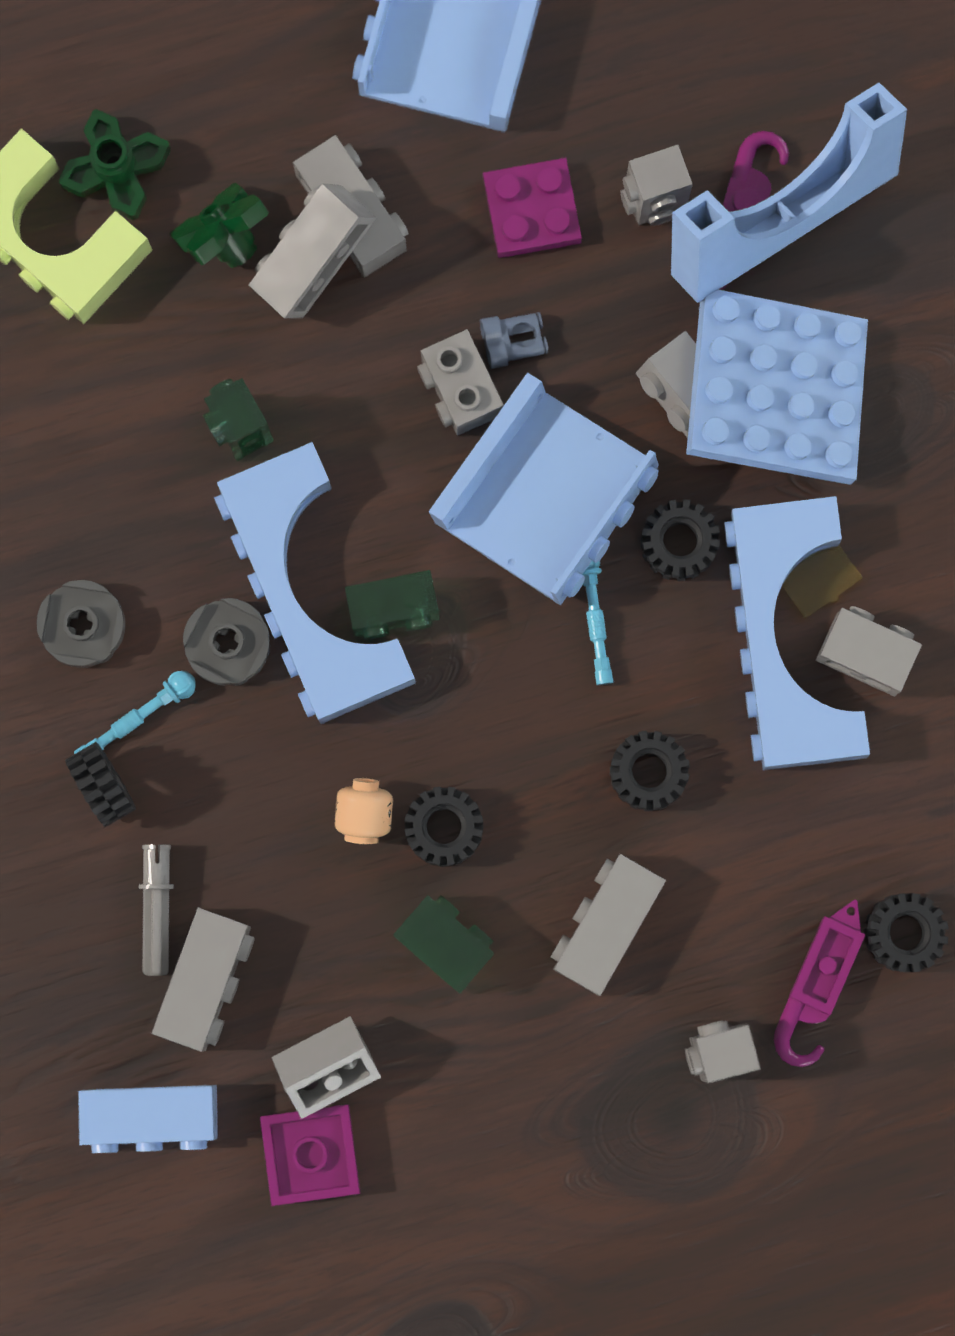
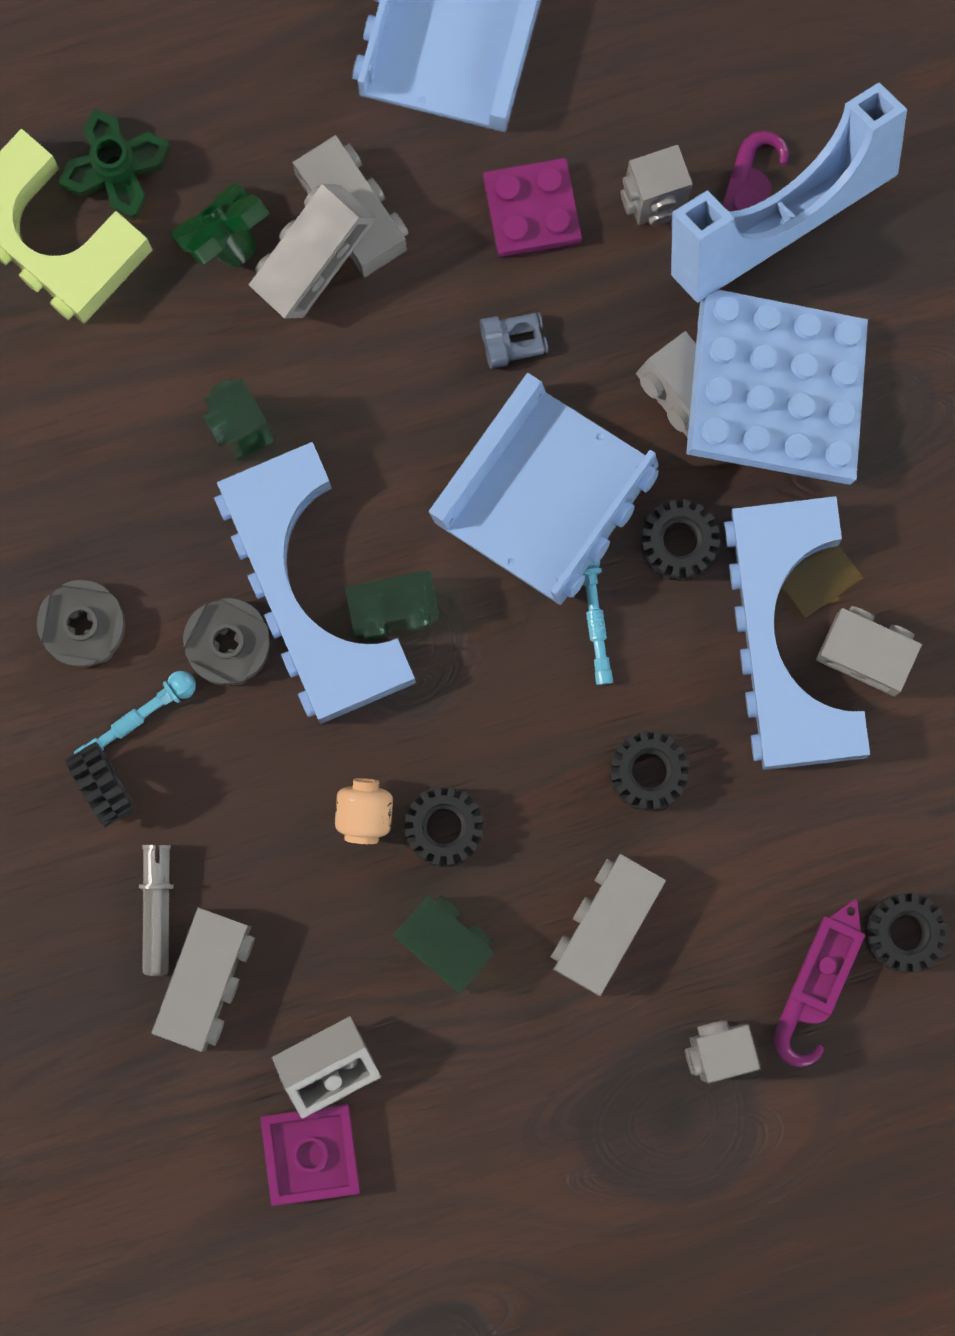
light blue brick [79,1085,218,1153] -> none
light grey brick [417,329,504,436] -> none

